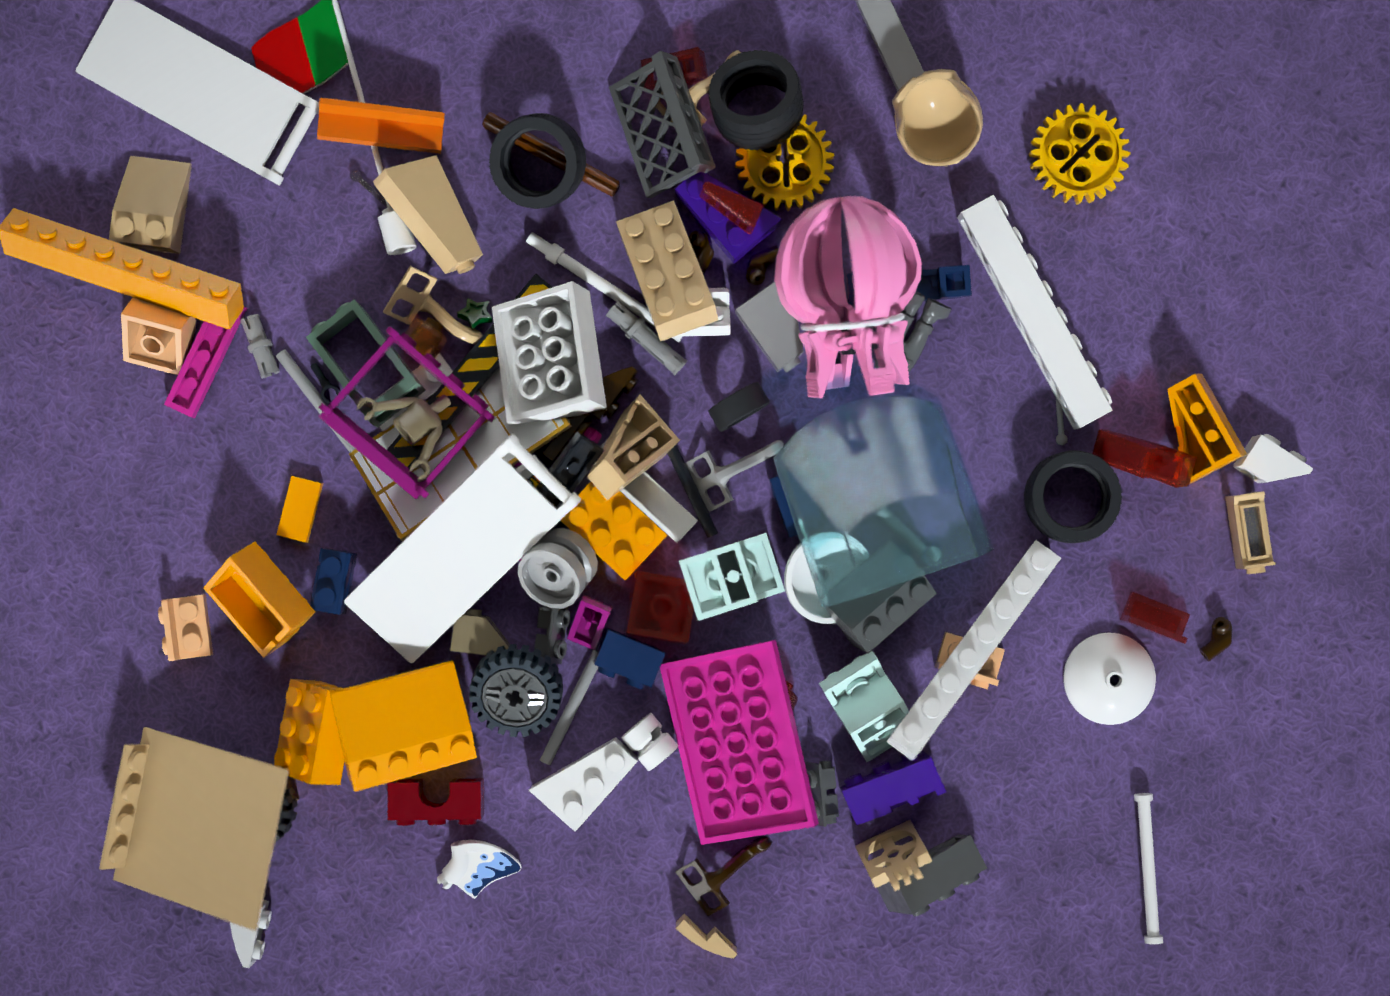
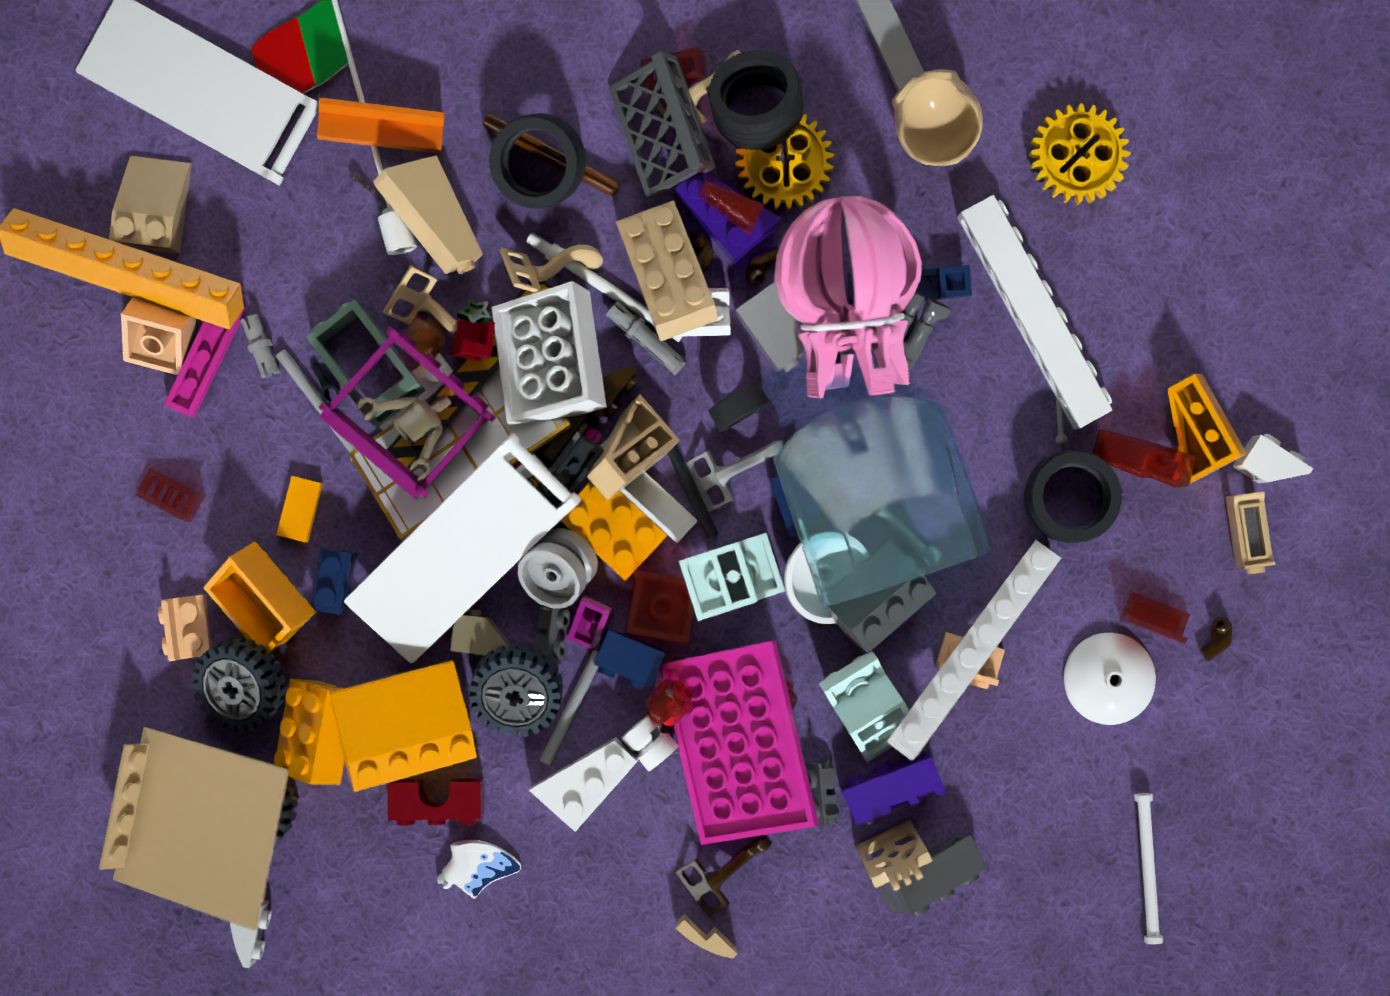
none -> clear red slope [136,468,205,522]
none -> wheel [192,637,286,732]
none -> dark red panel [451,320,495,362]
none -> tan piece [499,245,603,293]
none -> clear red head [646,680,692,726]

